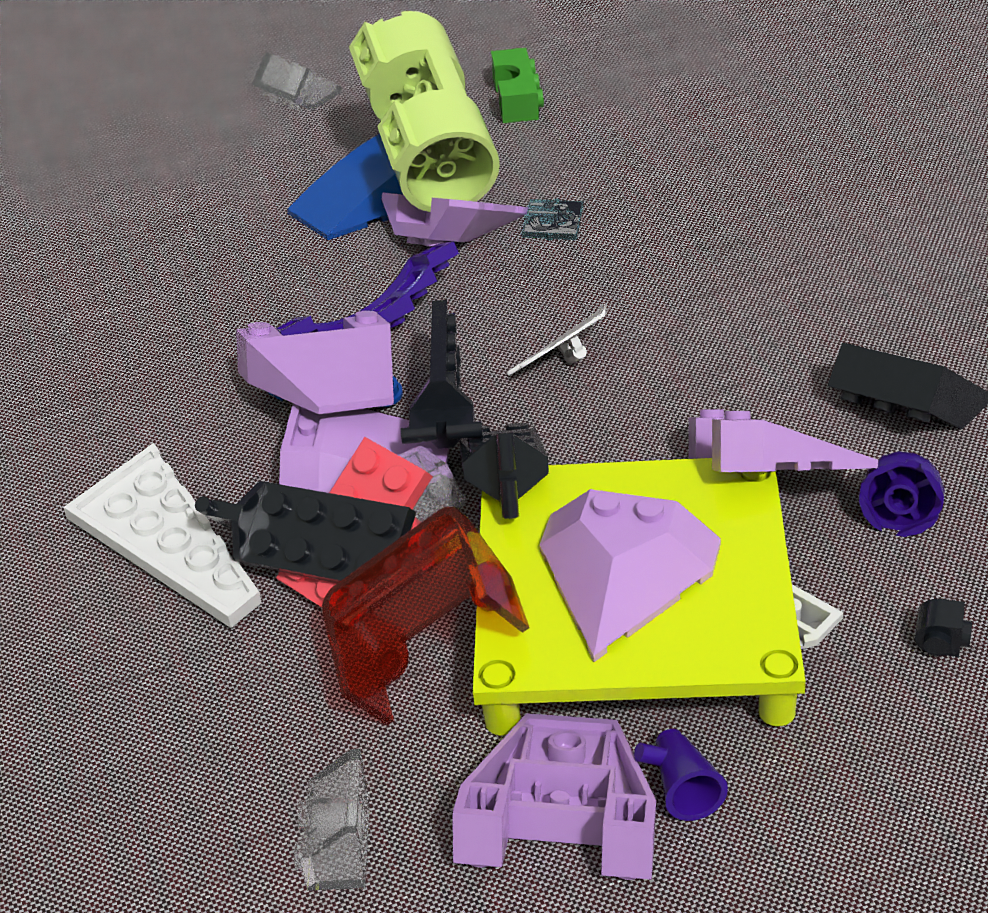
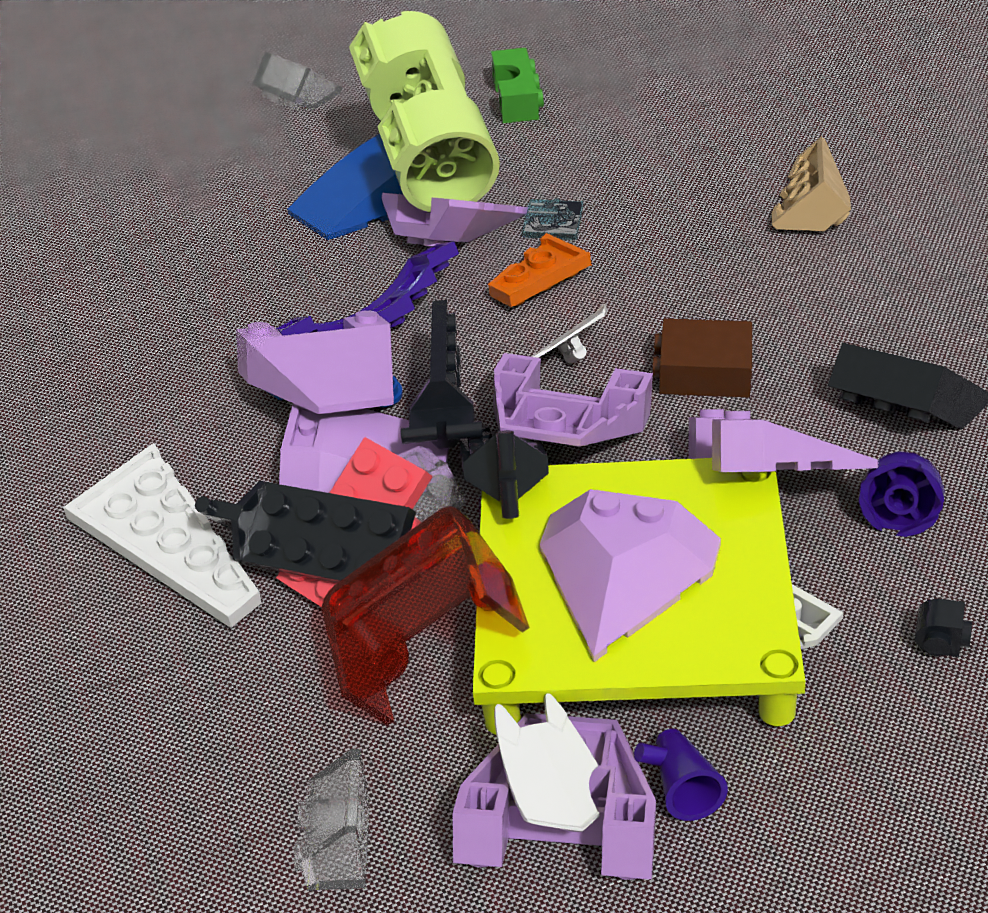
none -> orange wing [488,233,592,307]
none -> lavender wedge [493,353,653,446]
none -> white shield [494,693,600,832]
none -> reddish brown brick [653,318,752,398]
none -> tan wedge [772,136,851,231]

